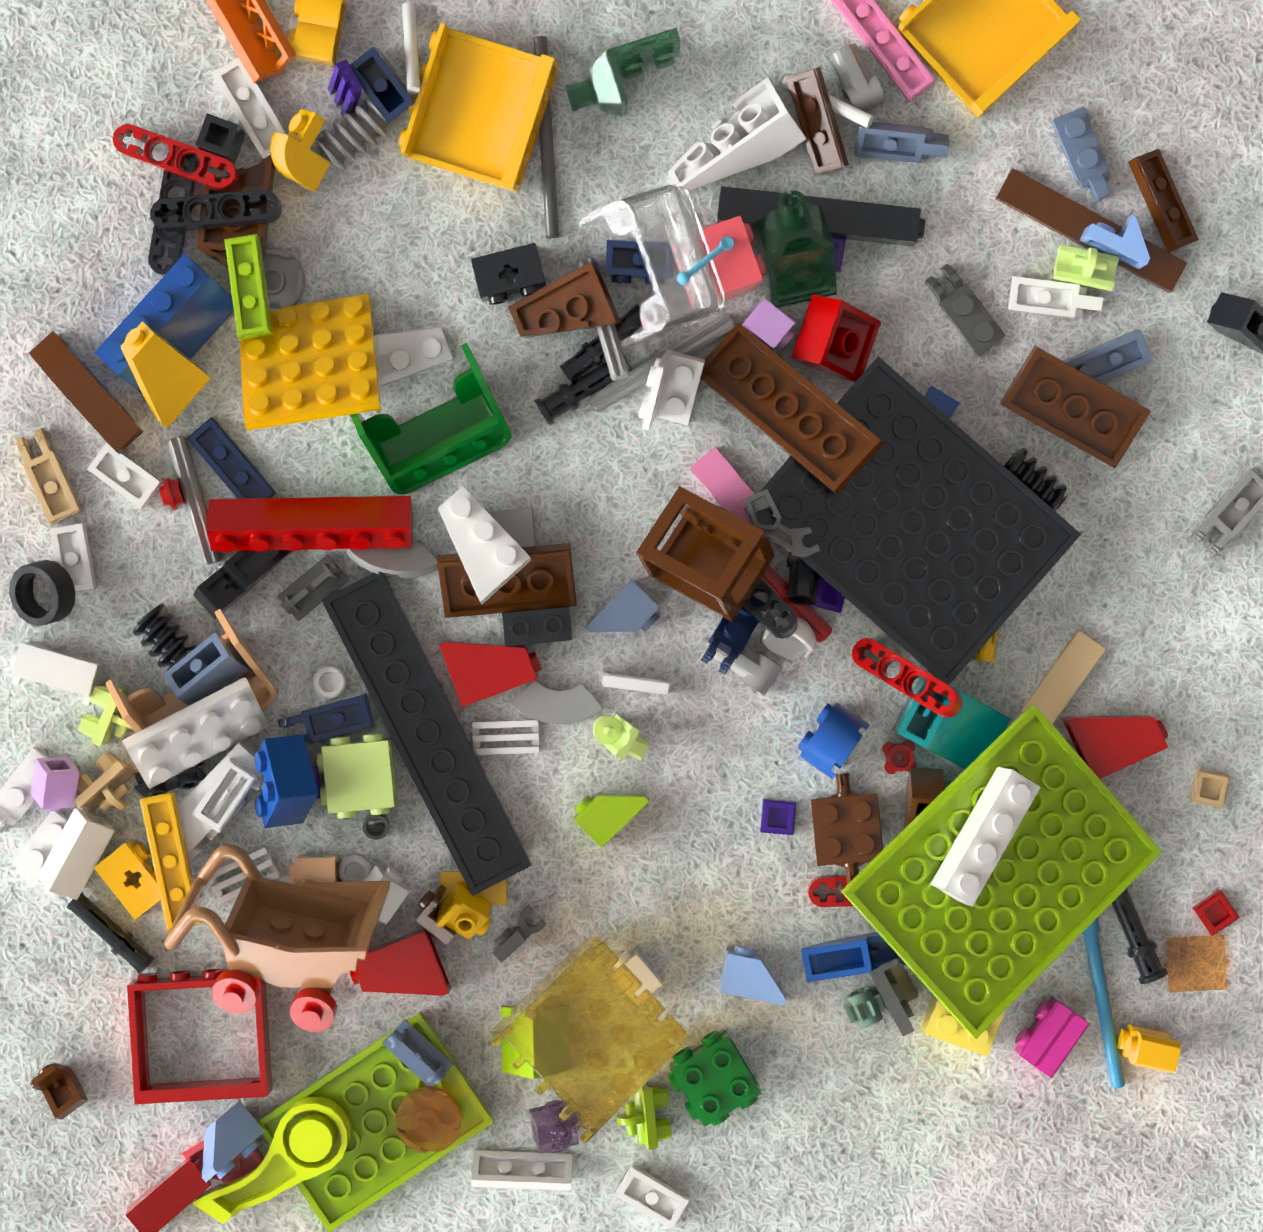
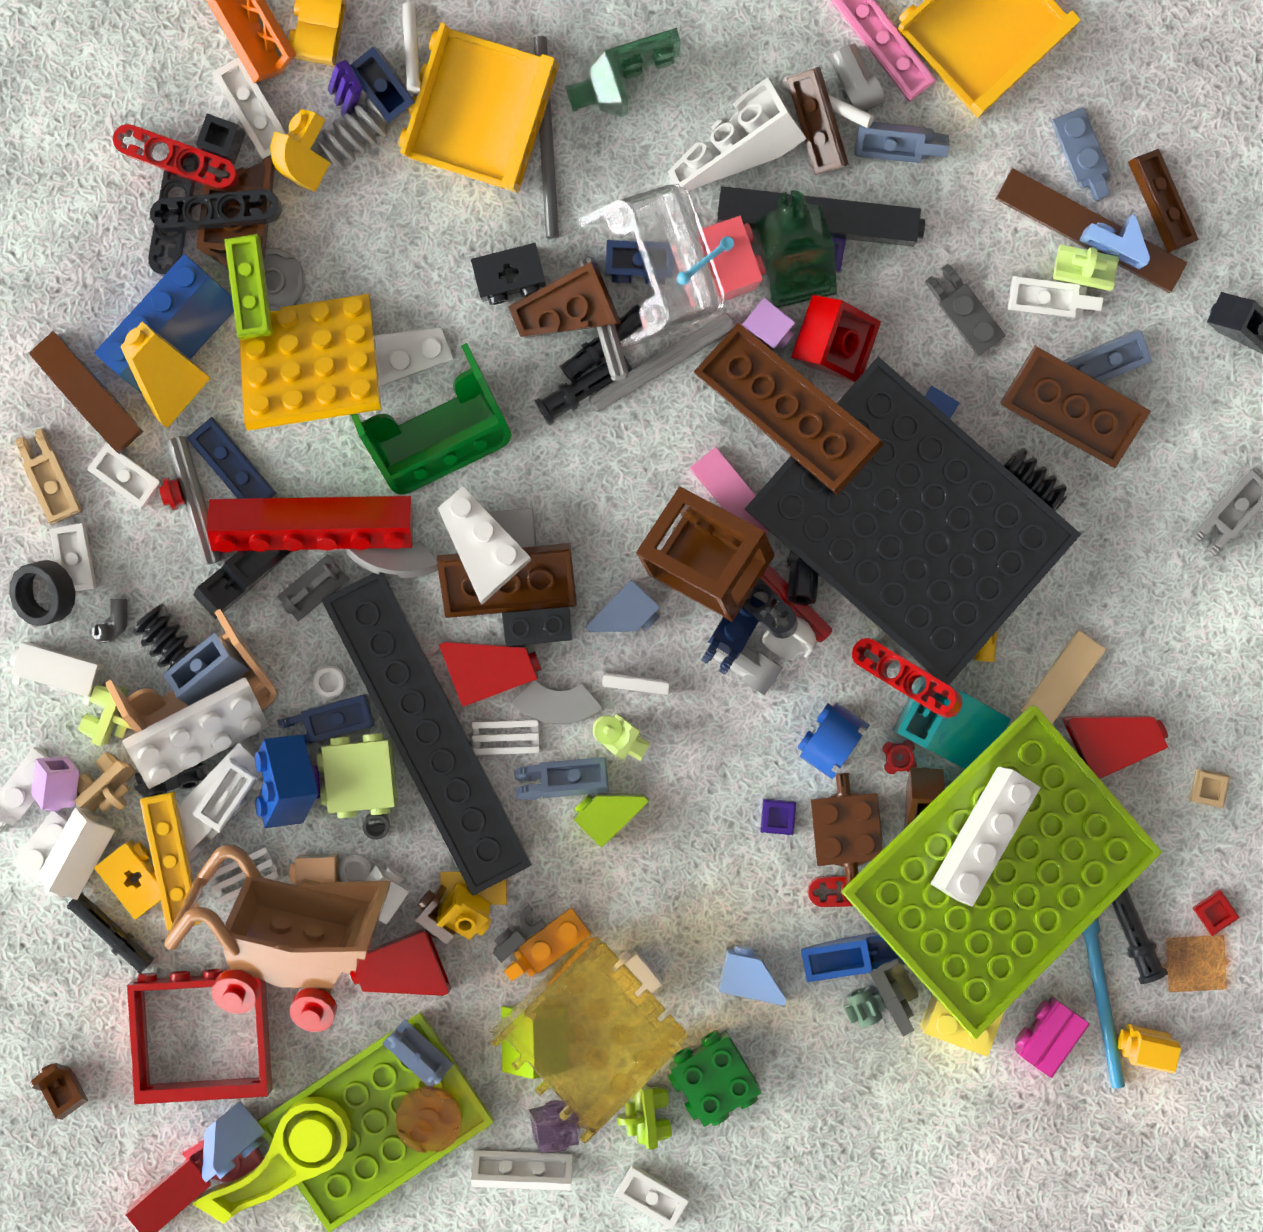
white bracket [639,349,705,431] -> none
dark grey piece [743,489,821,558] -> none
dark purple tile [808,575,845,613] -> none
none -> dark grey arm [92,599,127,643]
none -> light orange hinge [504,907,591,982]
none -> sand blue hinge [514,757,609,800]

